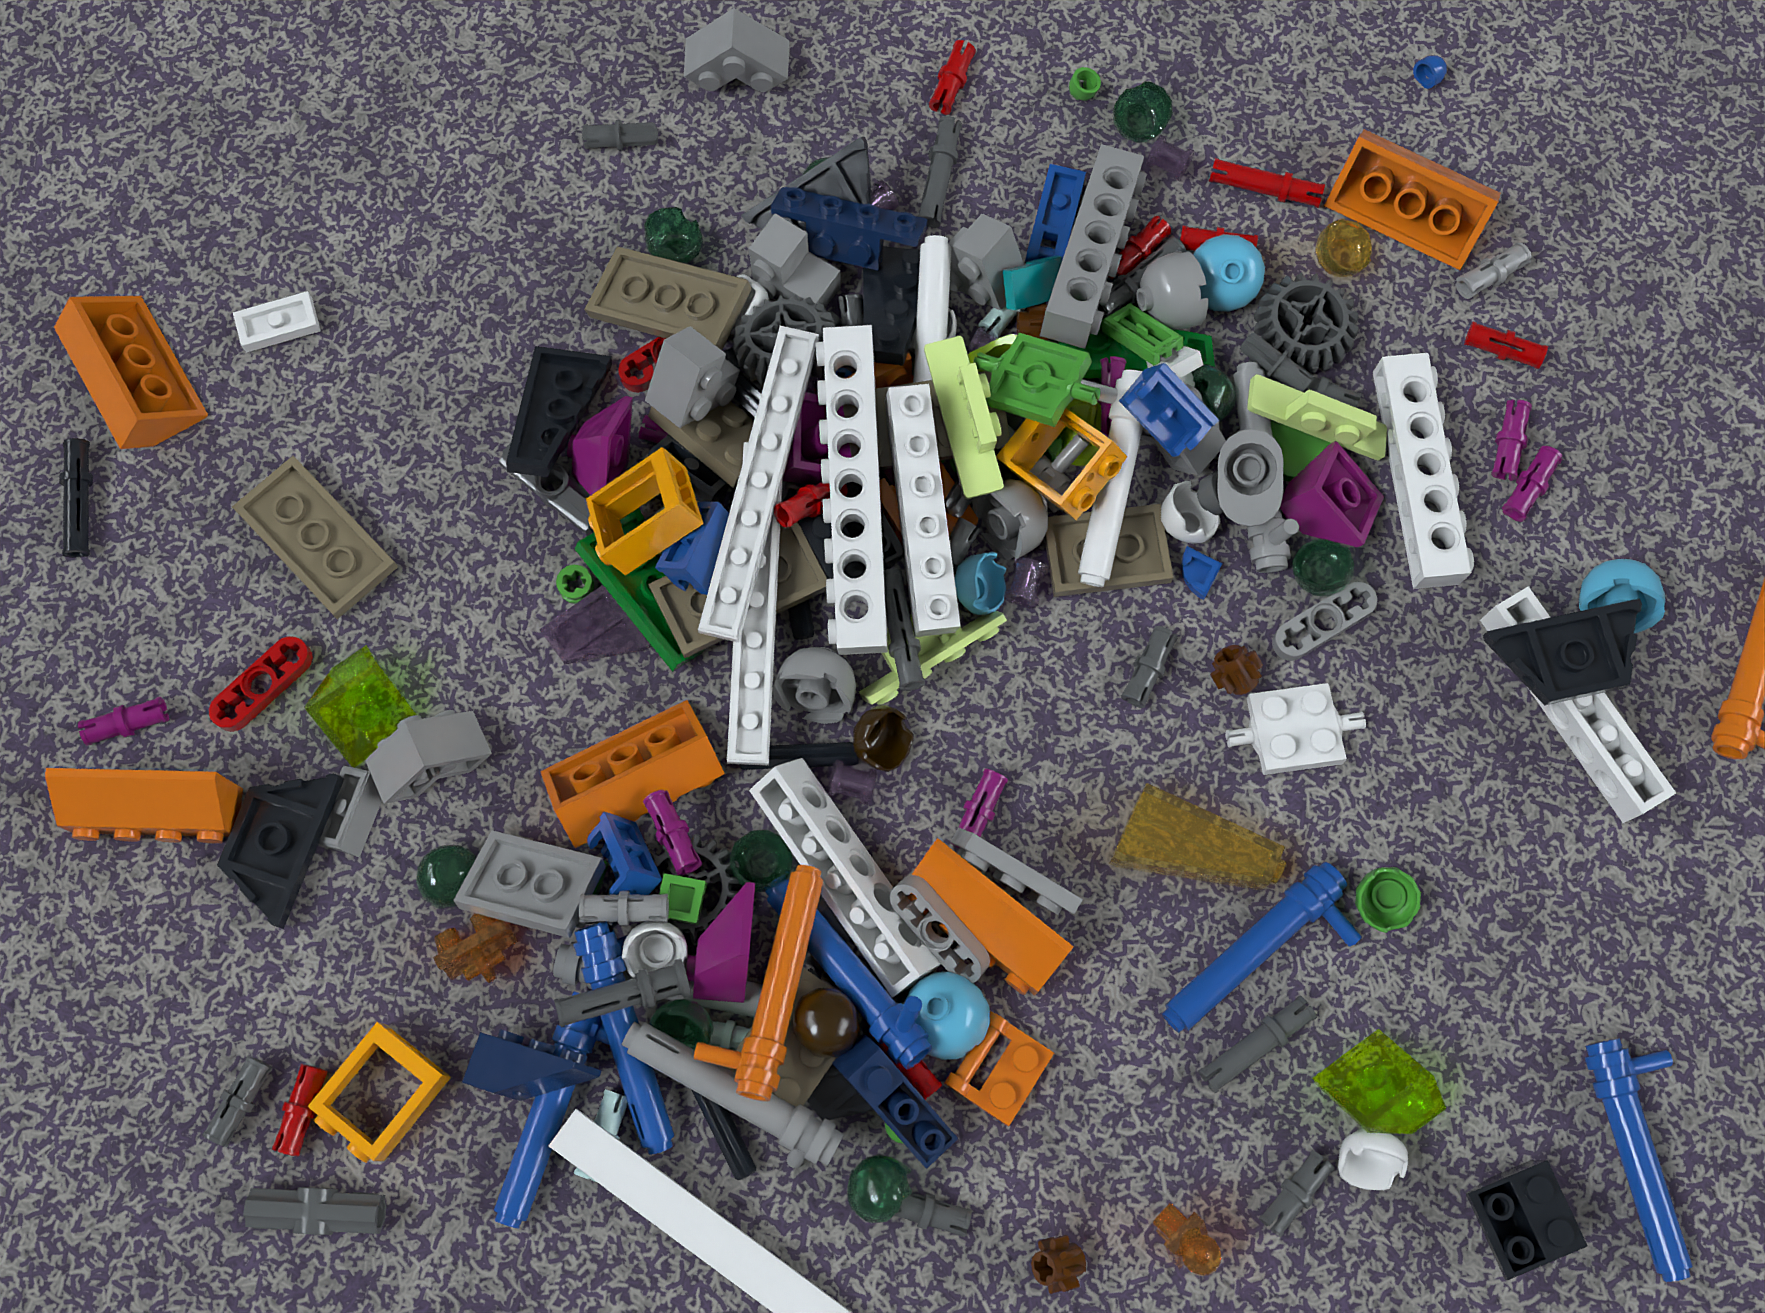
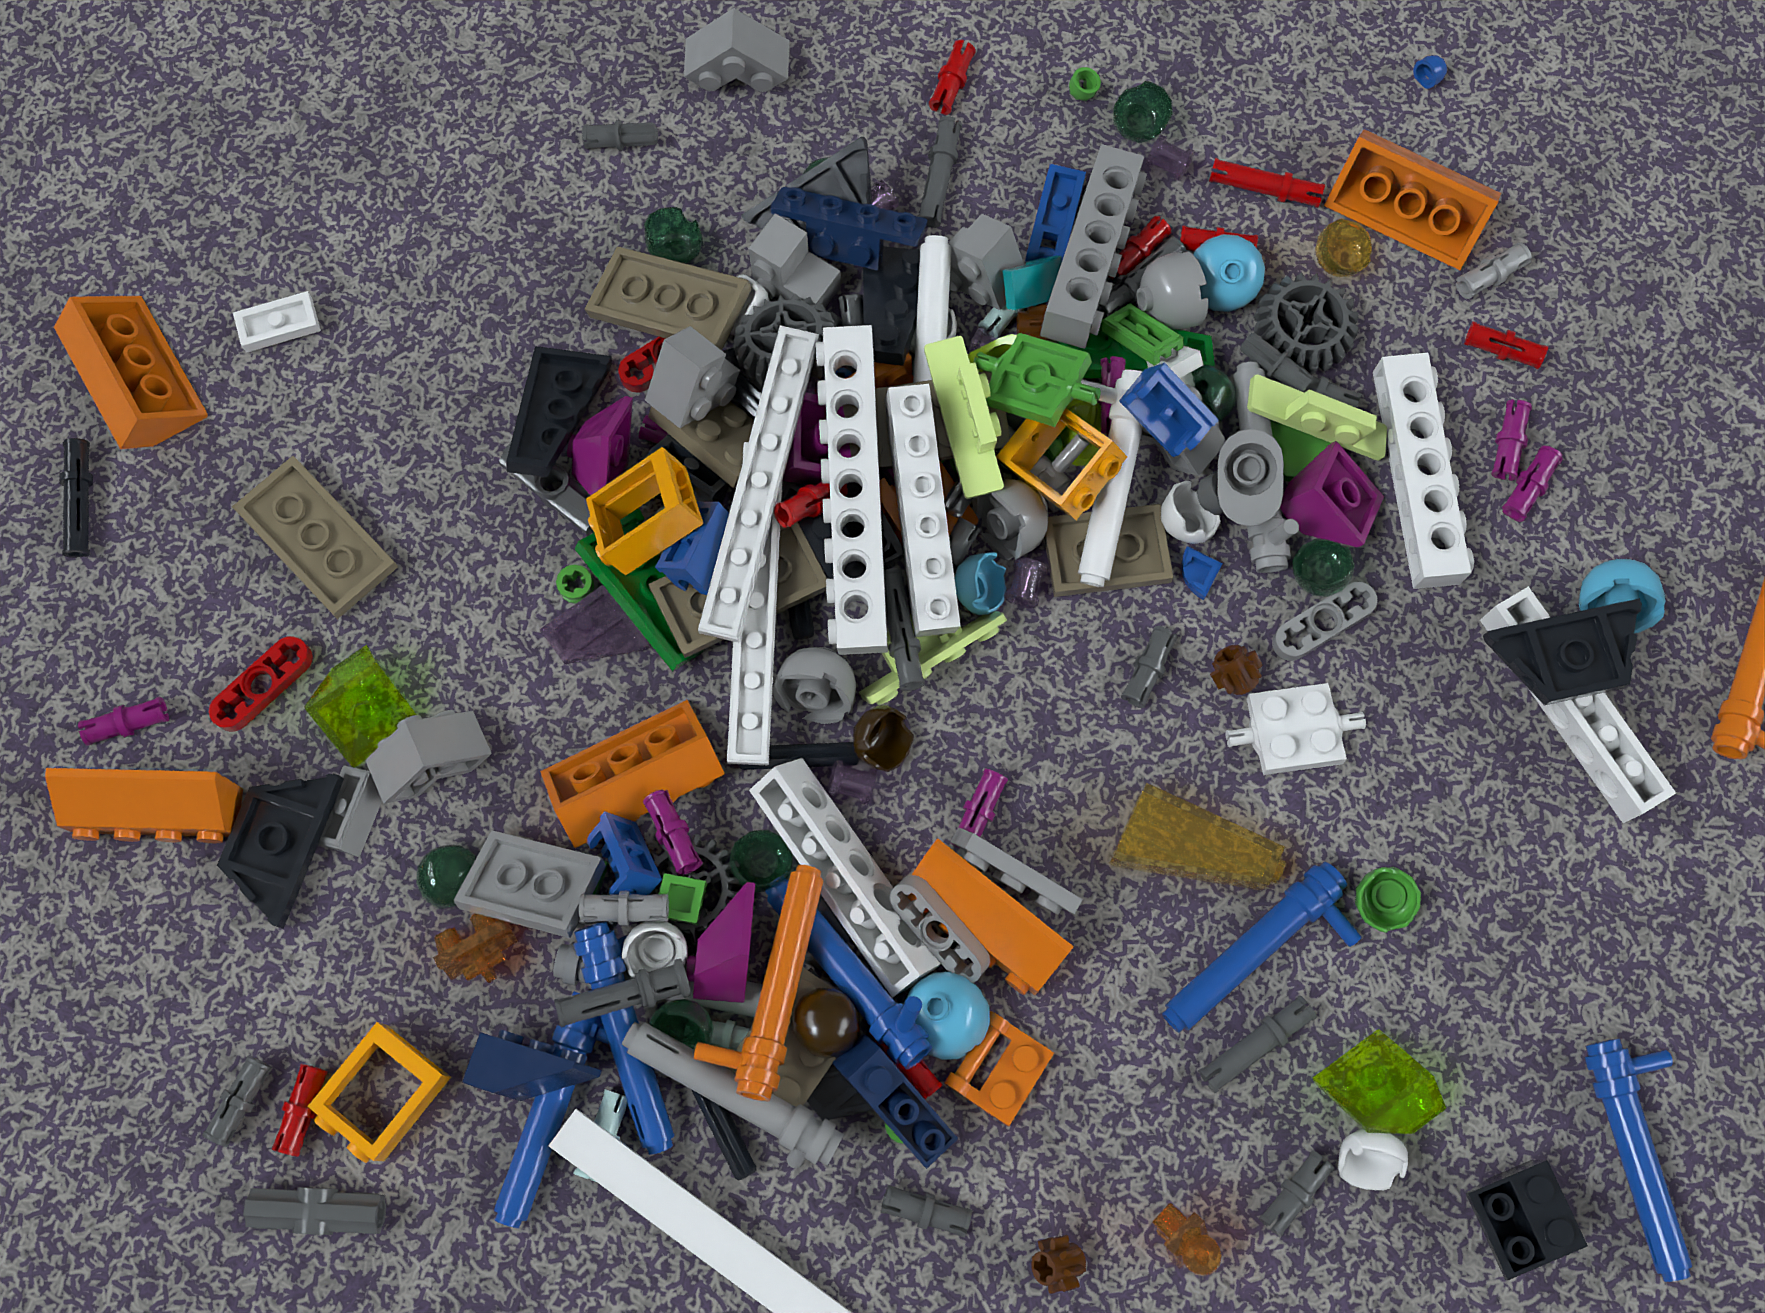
clear green hair [847,1154,912,1223] -> none

